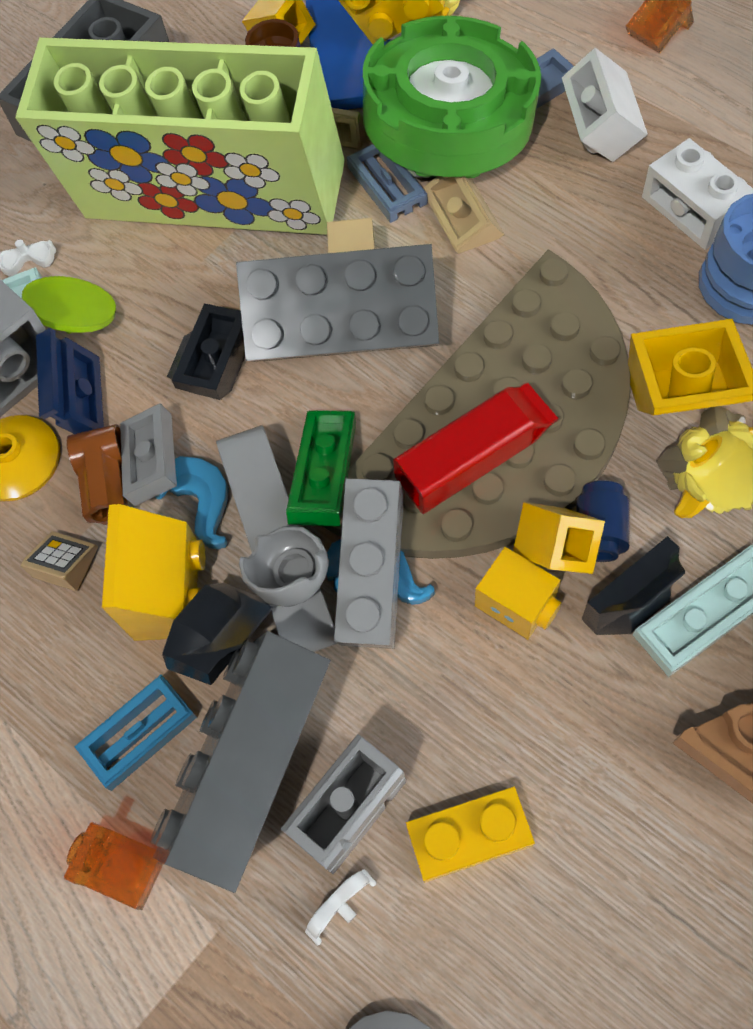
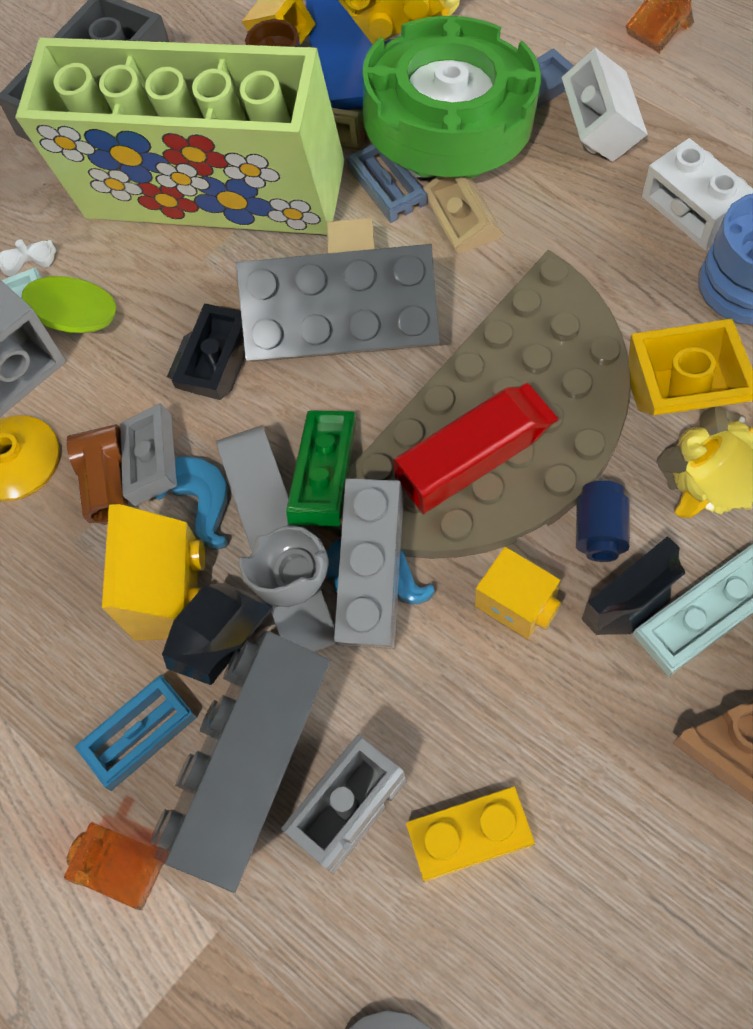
slope [20,531,98,592] -> none
dark blue plate [36,328,104,434] -> none
white piece [305,869,377,945] -> none
yellow brick [513,502,605,574] -> none

